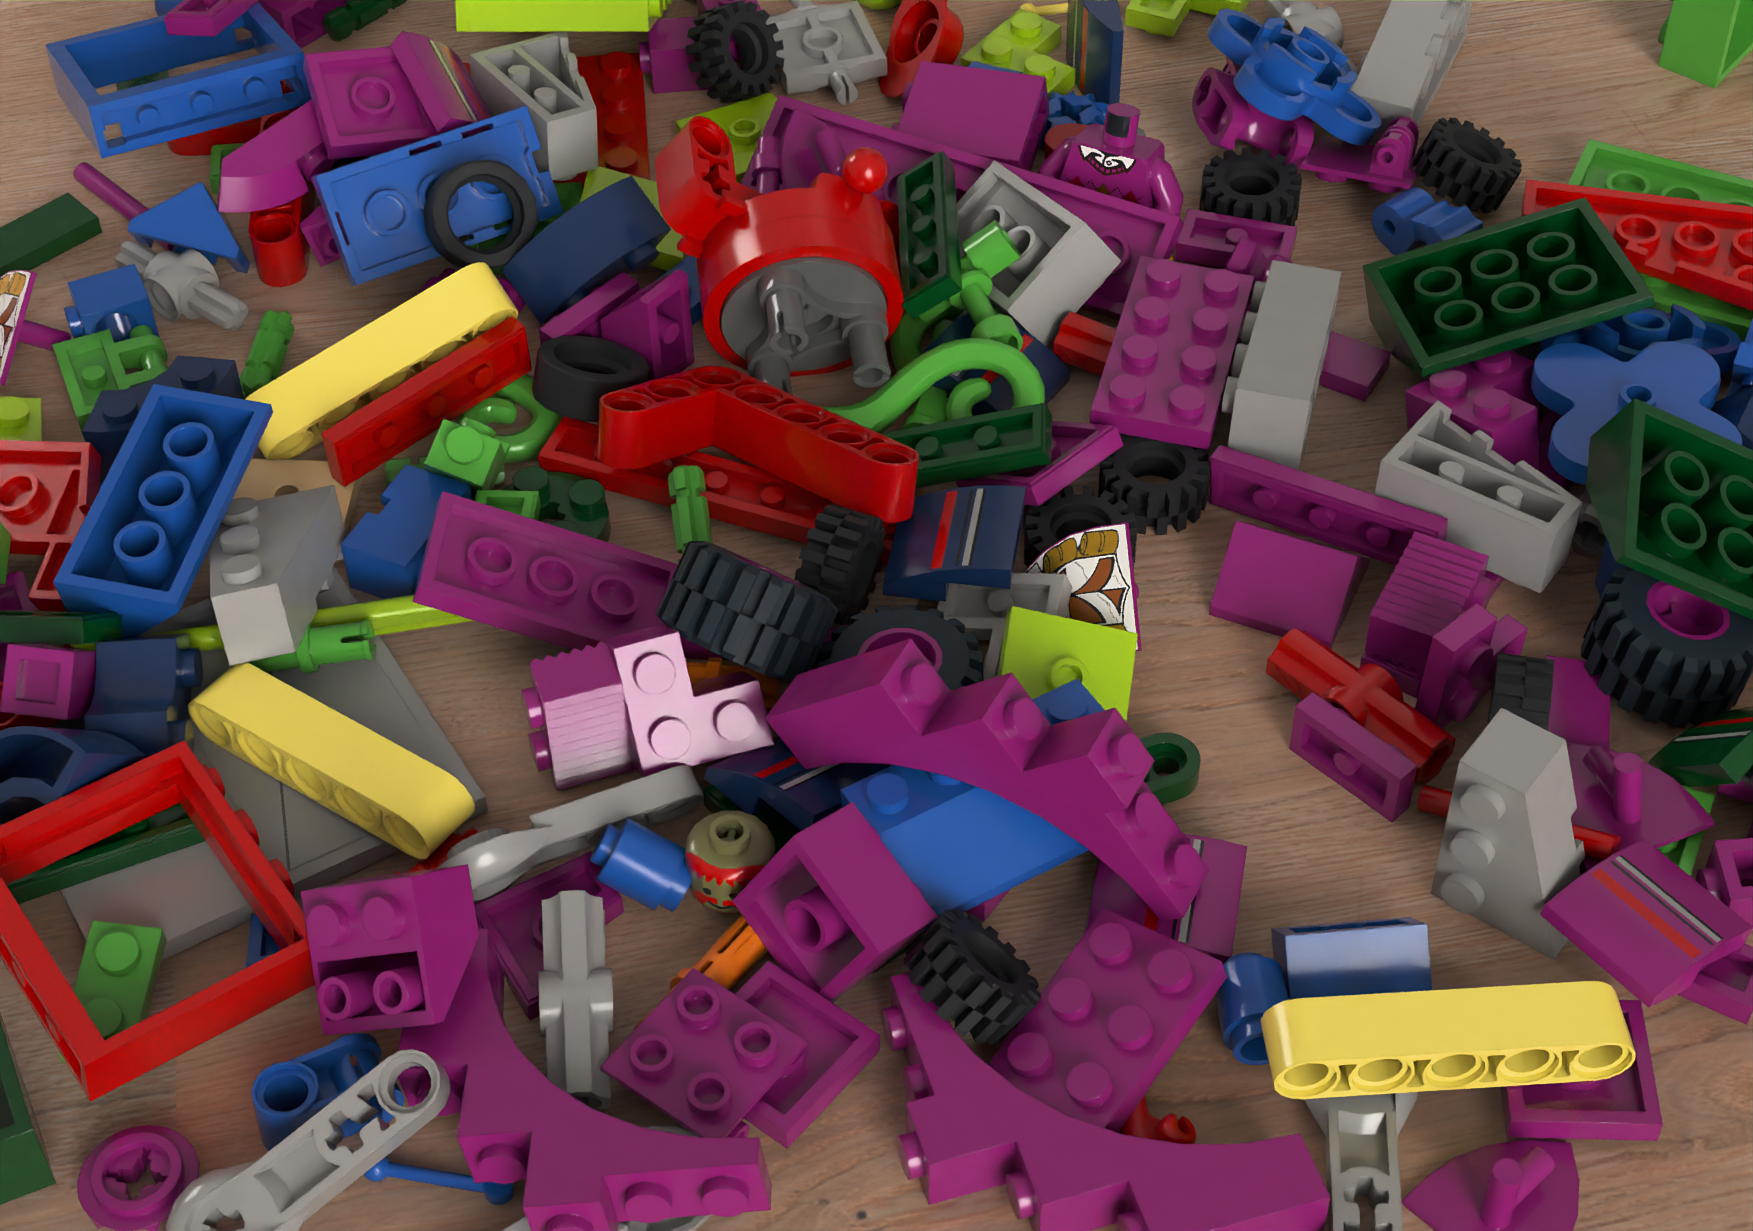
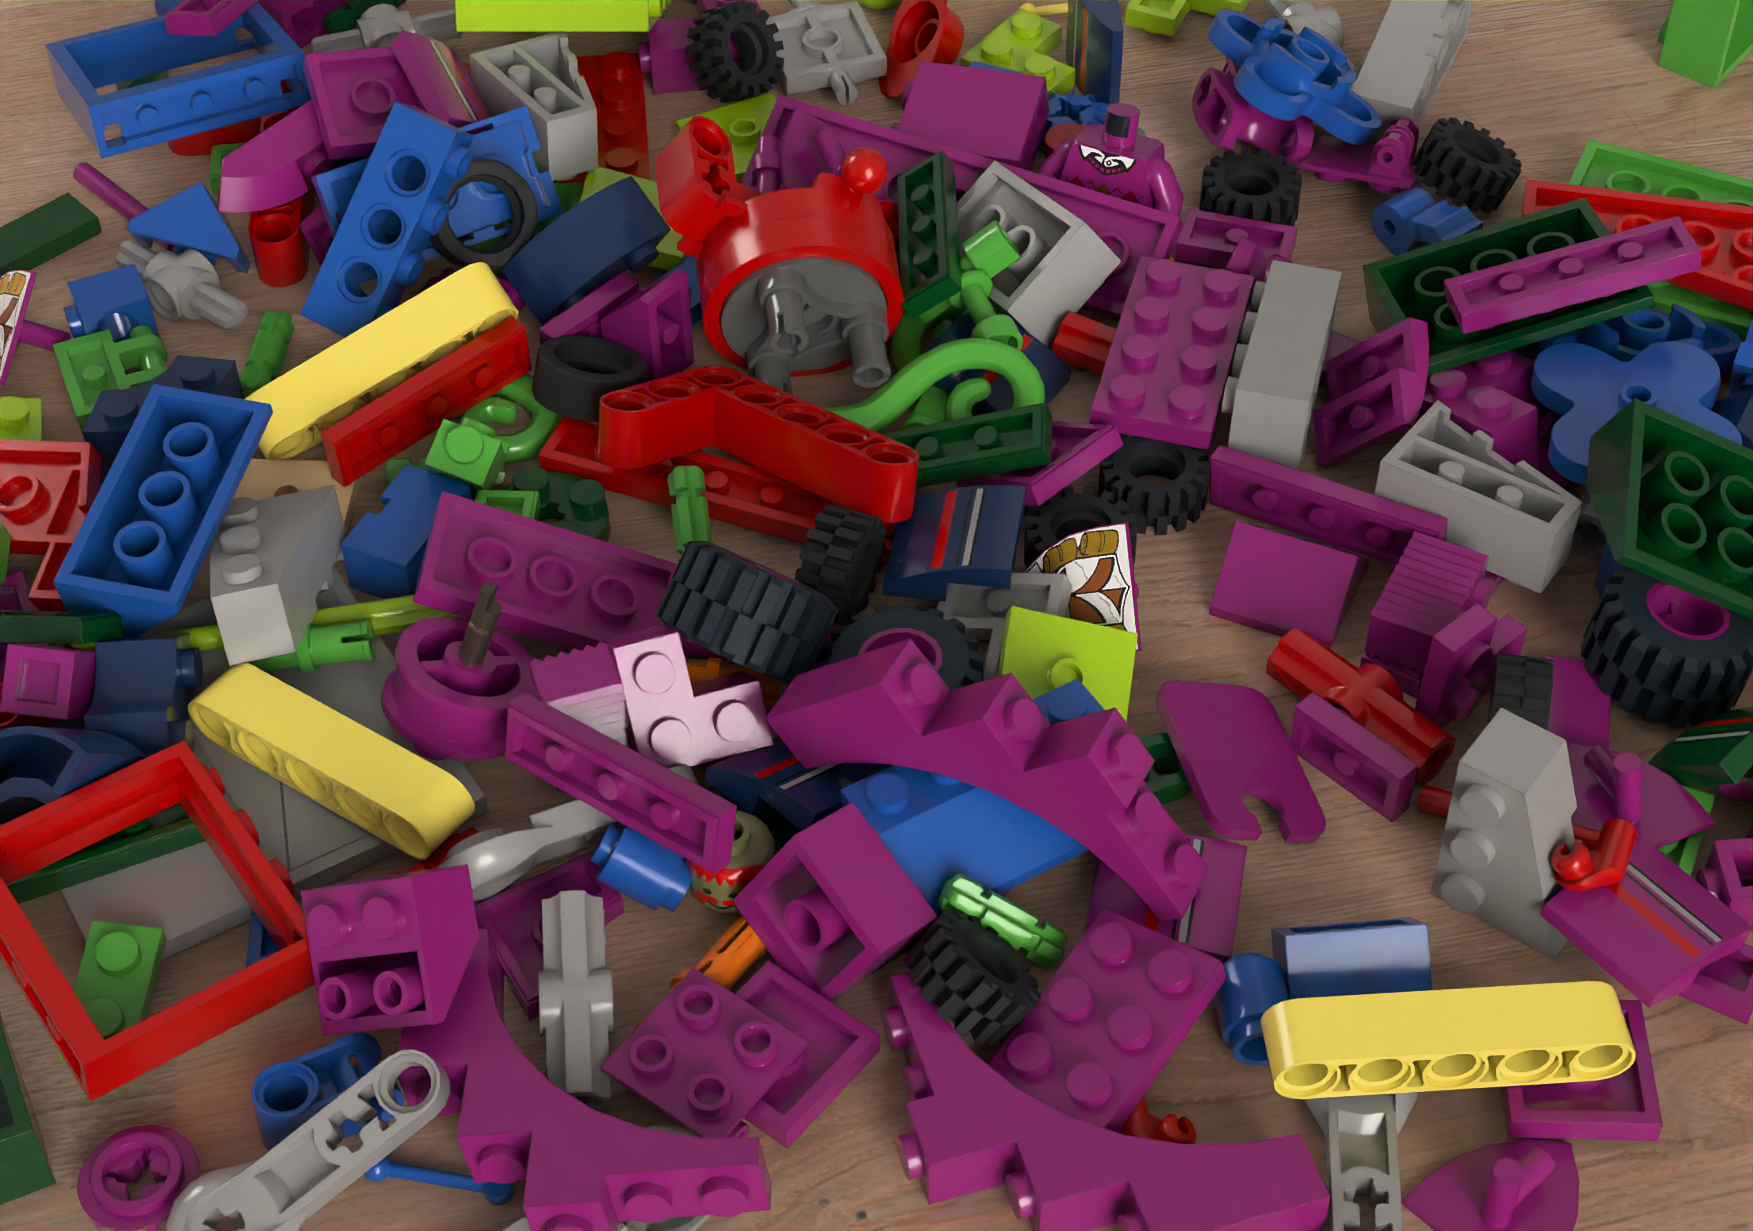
none -> blue brick [300,101,474,337]
none -> light grey axle [311,4,463,53]
none -> magenta wheel [380,582,533,761]
none -> magenta tile [504,692,737,874]
none -> bright green axle [938,874,1068,967]
none -> magenta piece [1155,680,1326,844]
none -> magenta slope [1313,317,1429,468]
none -> magenta plate [1444,216,1701,334]
none -> red arm [1551,818,1638,892]

